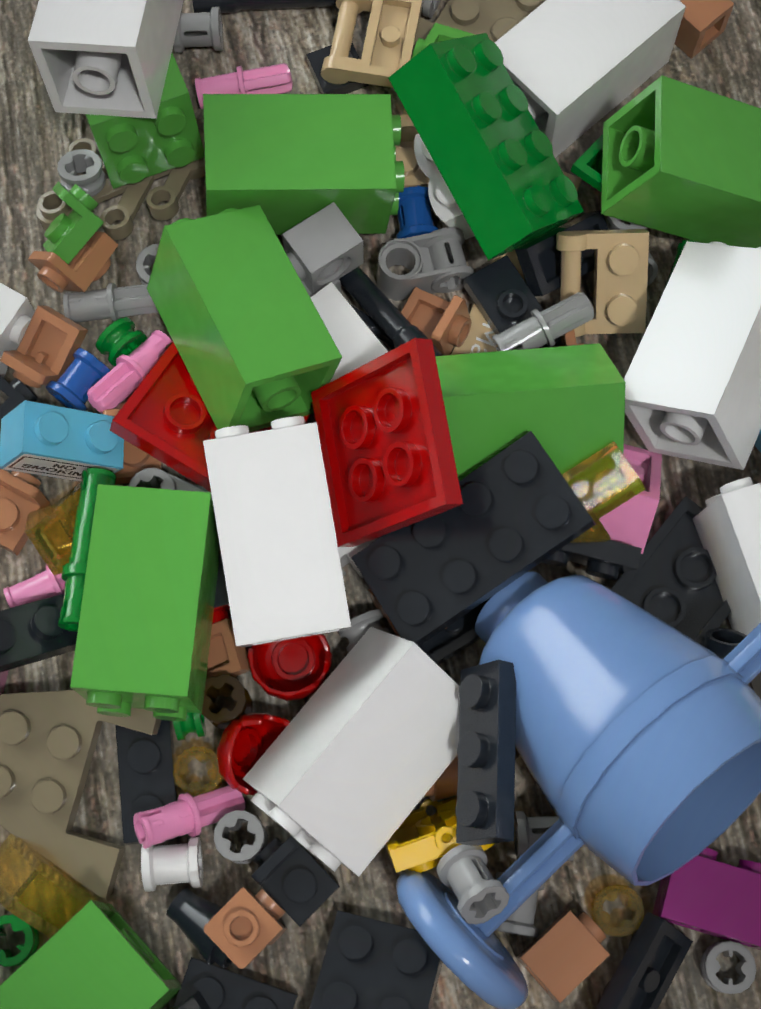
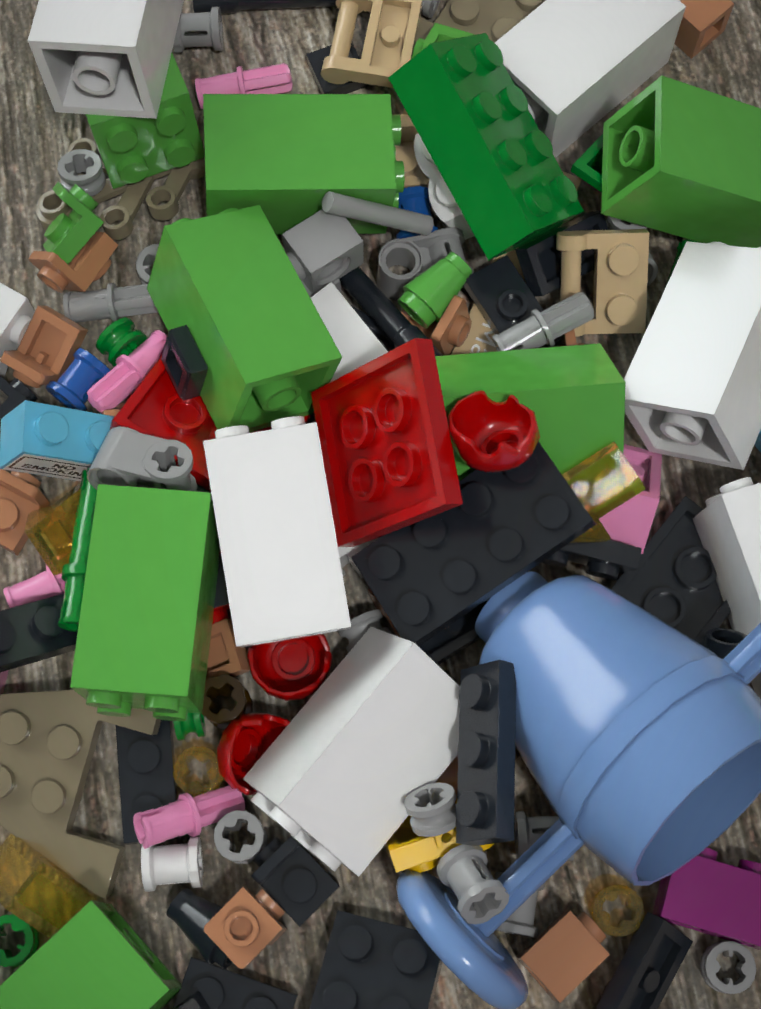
none -> light grey piece [87,426,198,491]
none -> black tile [161,325,208,401]
none -> light grey piece [322,191,433,236]
none -> bright green cone [397,252,472,329]
none -> light grey bush [404,782,457,837]
none -> red hair [447,390,540,472]

